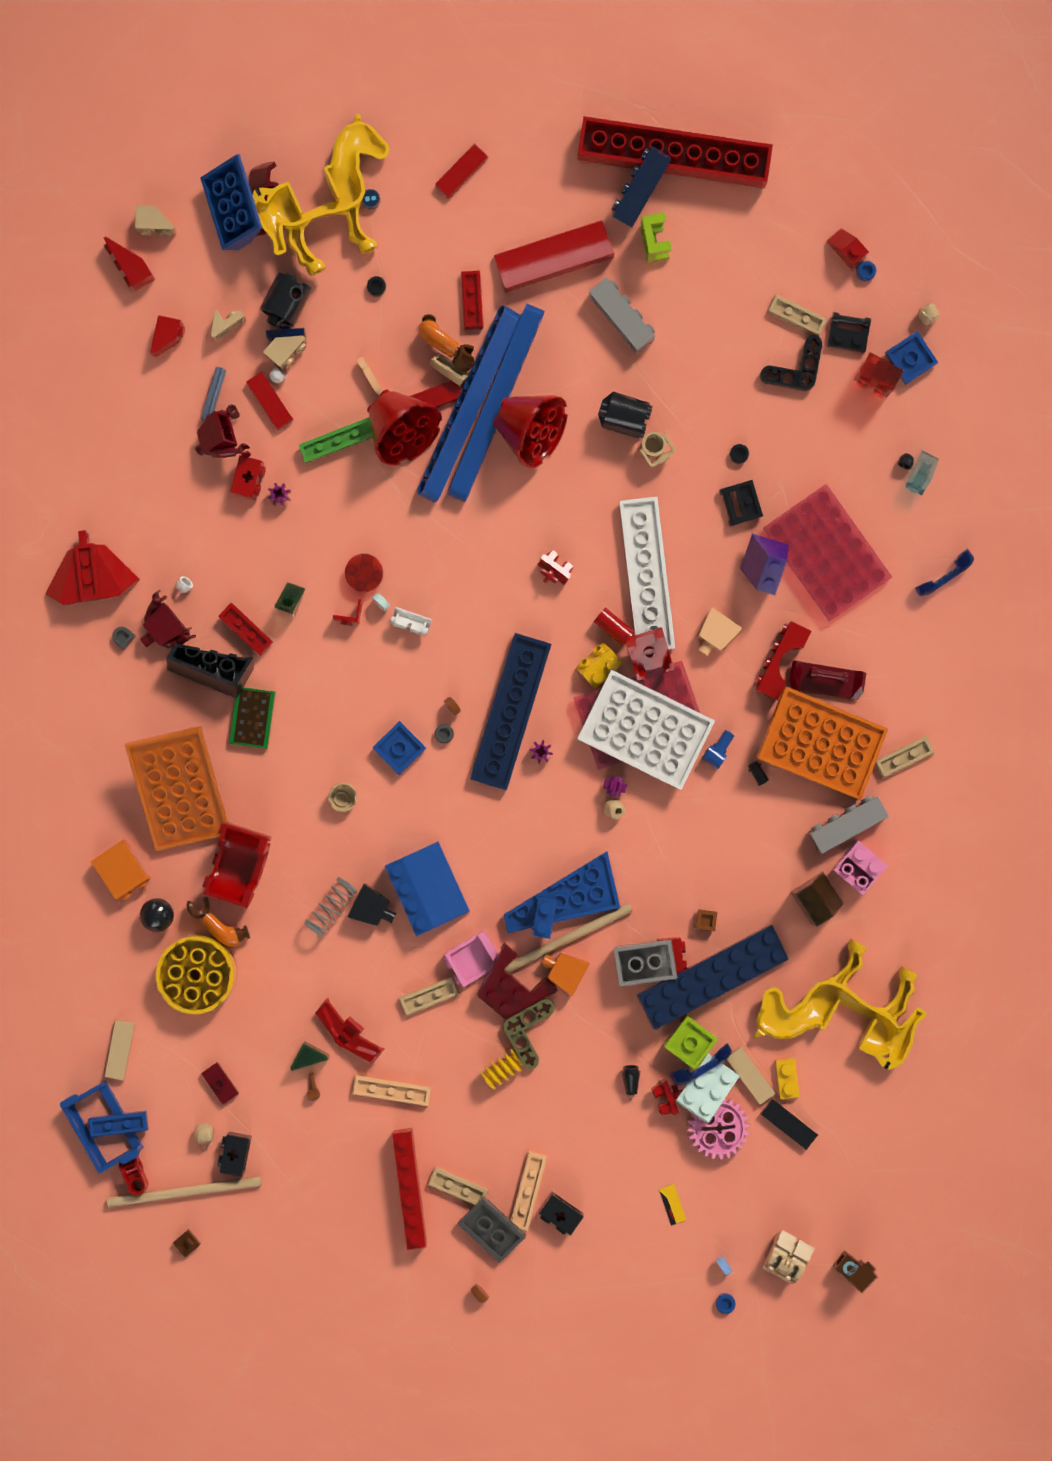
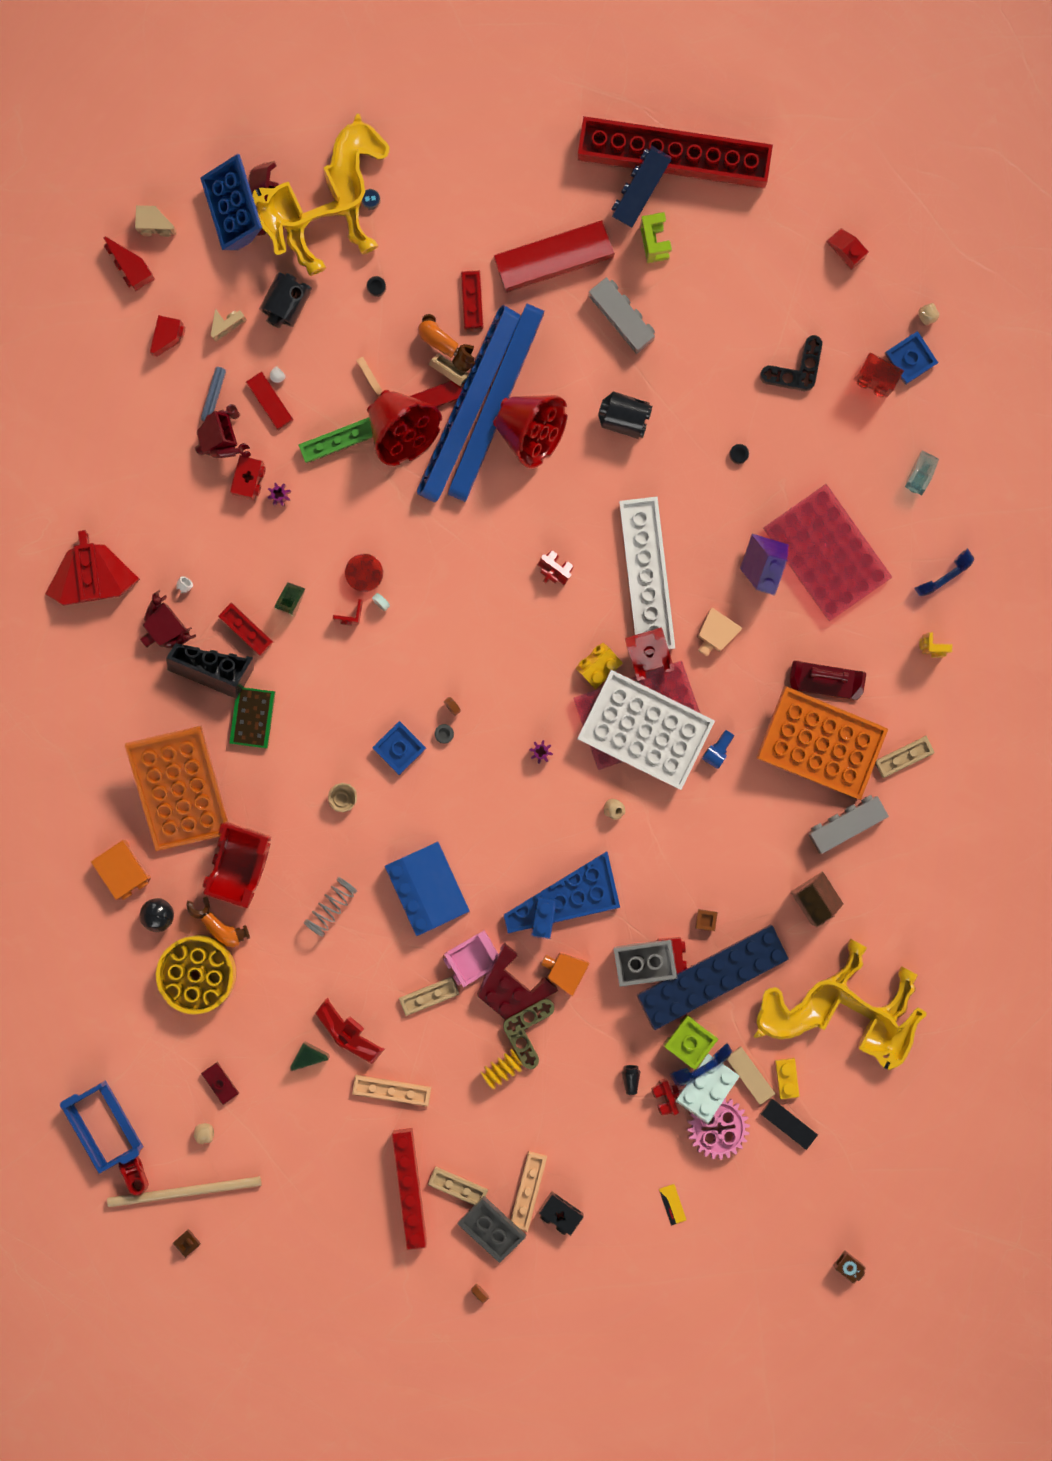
blue tile [88,1110,149,1138] -> none
tan tile [104,1019,135,1080] -> none
dark grey tile [112,627,136,650] -> none
black brick [217,1132,252,1177] -> none
tan slope [263,336,307,370] -> none
clear blue plate [266,326,306,342] -> none
dark orange hand [307,1072,320,1101] -> none
black torso [348,883,397,926] -> none
white hinge [390,607,432,636] -> none
red tile [435,143,488,199] -> none
dark blue plate [470,633,552,790] -> none
tan piece [505,903,633,973] -> none
red pin [593,607,635,646] -> none
magenta gear [603,775,627,797] -> none
tan piece [639,432,675,467] -> none
light blue tile [716,1256,732,1276] -> none
blue tile [716,1293,736,1314] -> none
black plate [719,480,763,527] -> none
black pin [748,760,769,786] -> none
red arch [755,621,812,701] -> none
tan hips [762,1230,815,1285] -> none
tan tile [767,294,827,336] -> none
black plate [827,312,871,353] -> none
bright pink slope [833,840,888,895] -> none
reddish brown brick [845,1259,878,1294] -> none
blue tile [856,261,876,281] -> none
black hinge [897,453,914,470] -> none
none -> yellow bracket [919,632,952,658]

